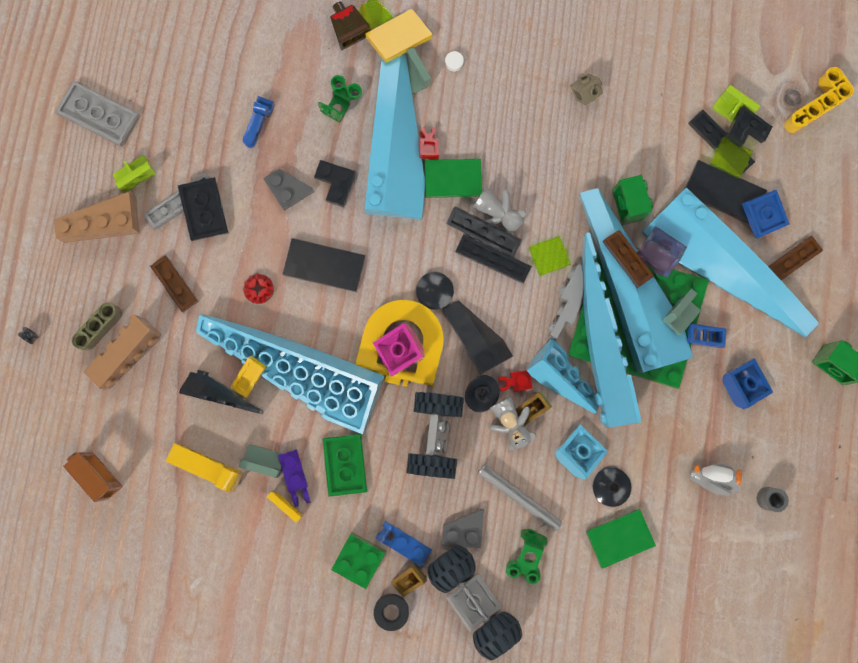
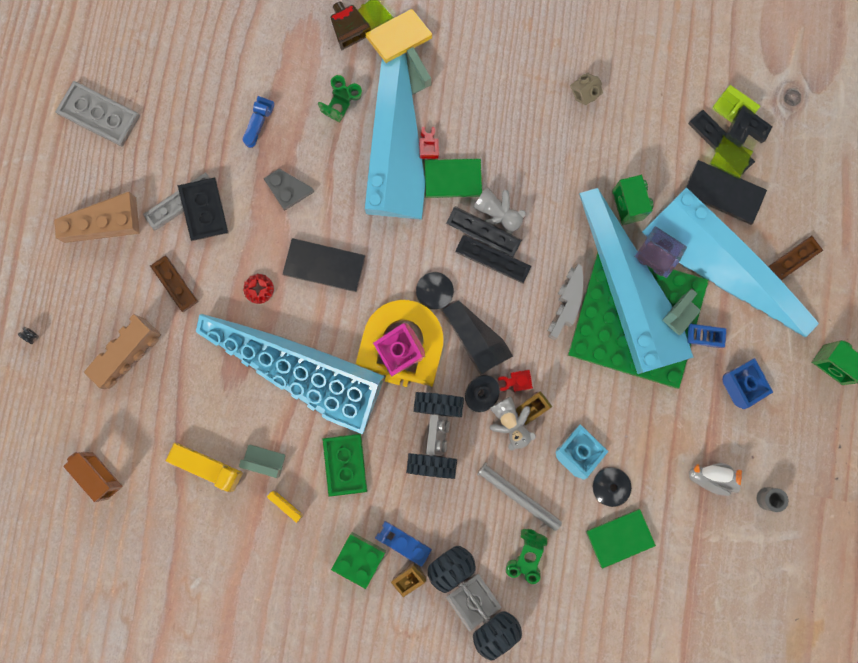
olive beam [72,302,122,351] -> none
lime panel [113,155,157,193] -> none
black wedge [179,370,264,414] -> none
yellow tile [230,356,267,398] -> none
dark purple hinge [278,449,311,507] -> none
black plate [314,160,356,207] -> none
black tyre [373,594,409,631] -> none
dark grey wing [442,509,484,548] -> none
white tile [445,51,464,72] -> none
medium azure wedge [527,338,599,414] -> none
clear neon green piece [529,236,571,276] -> none
medium azure wedge [582,233,642,428] -> none
reddish brown tile [603,230,654,288] -> none
blue tile [742,189,790,239] -> none
yellow beam [784,67,854,133] -> none

